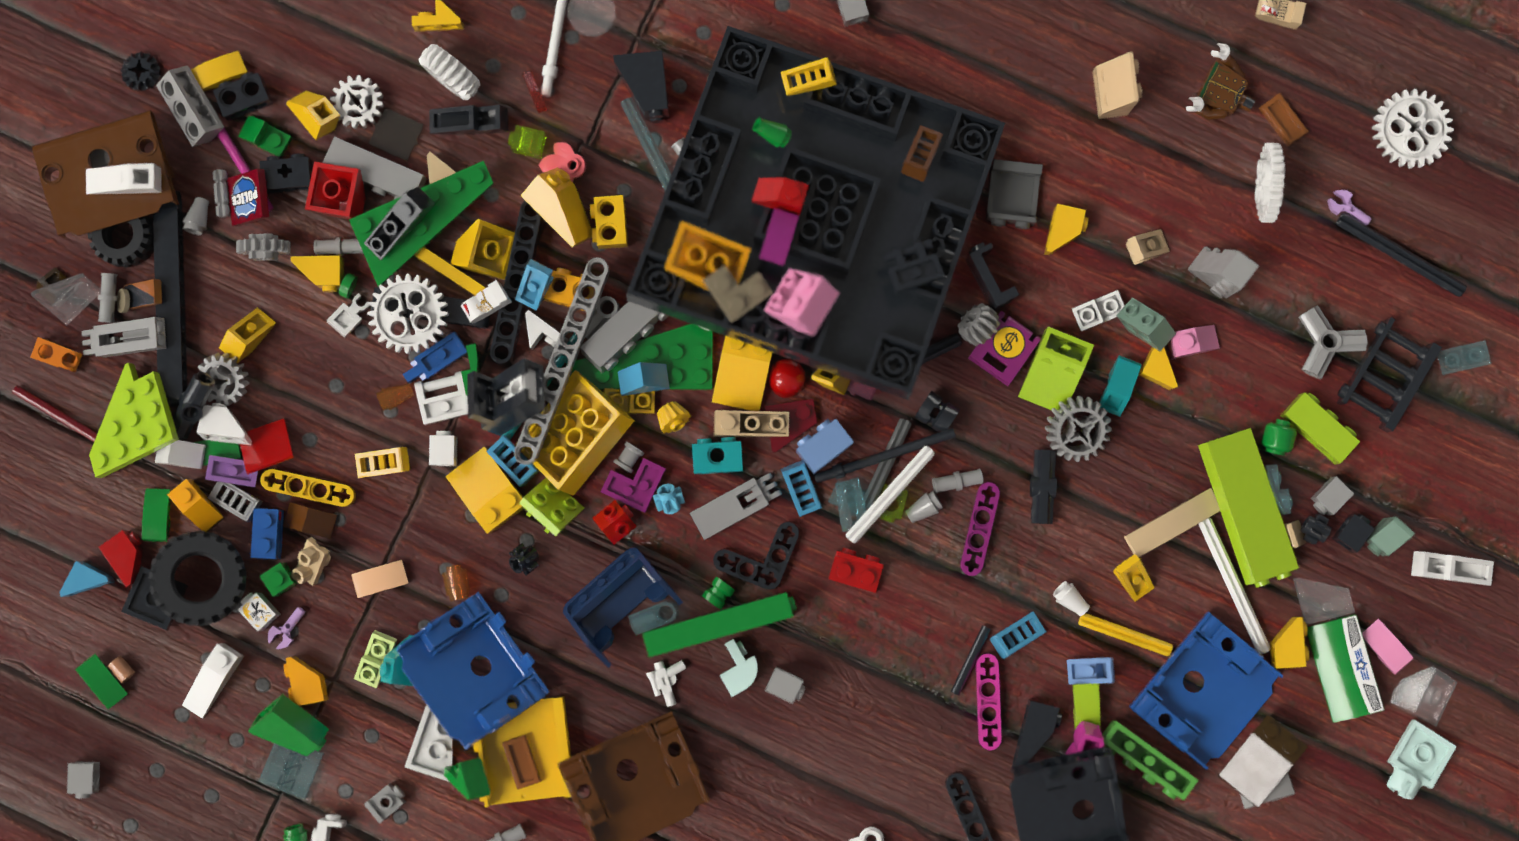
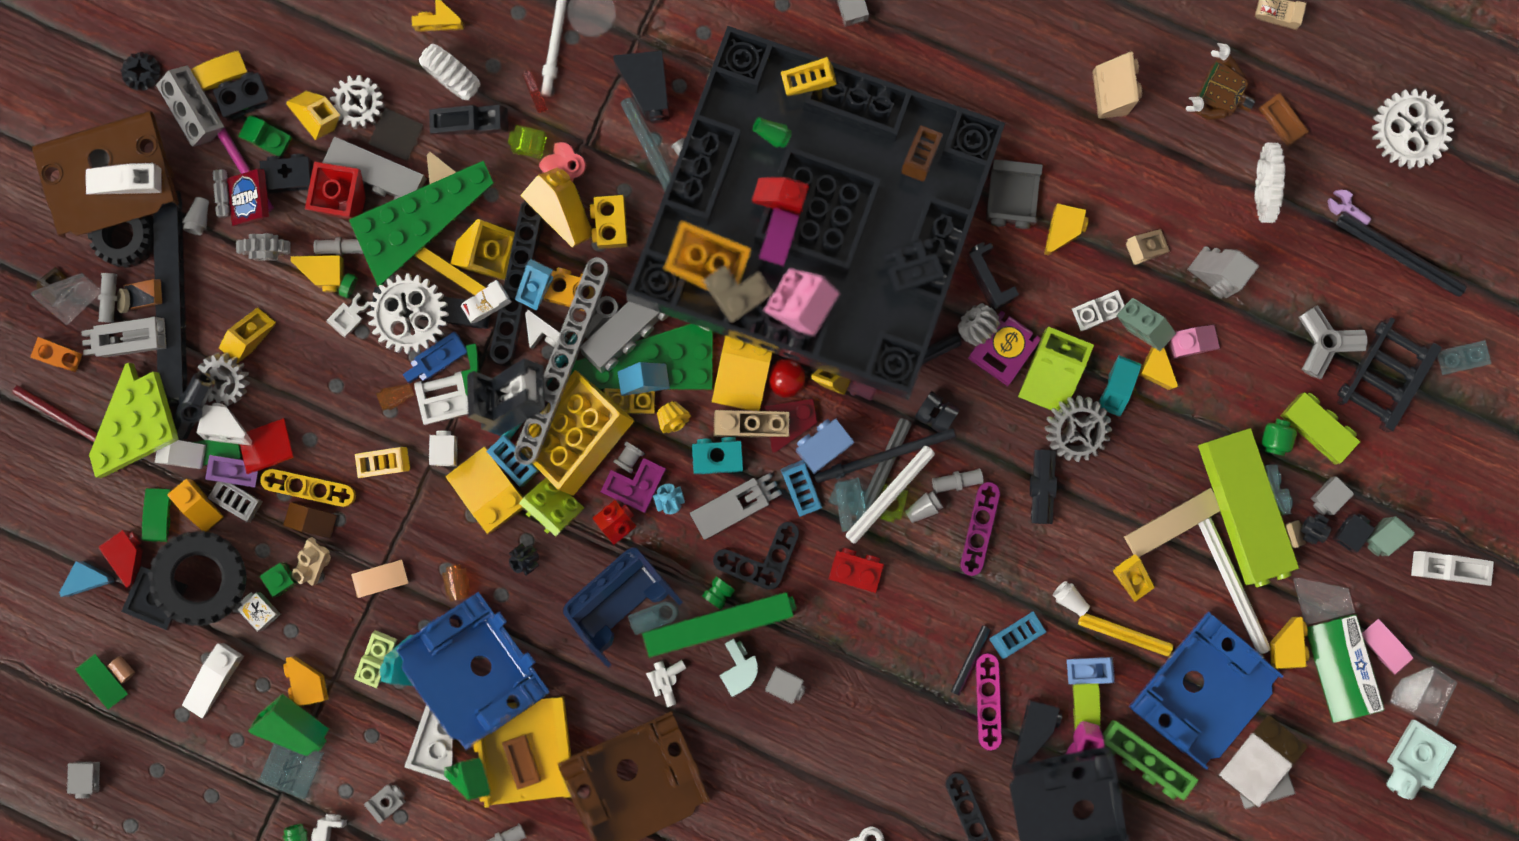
blue brick [251,508,284,559] -> none
lavender bar [268,607,305,649] -> none
black slope [364,186,436,260] -> none

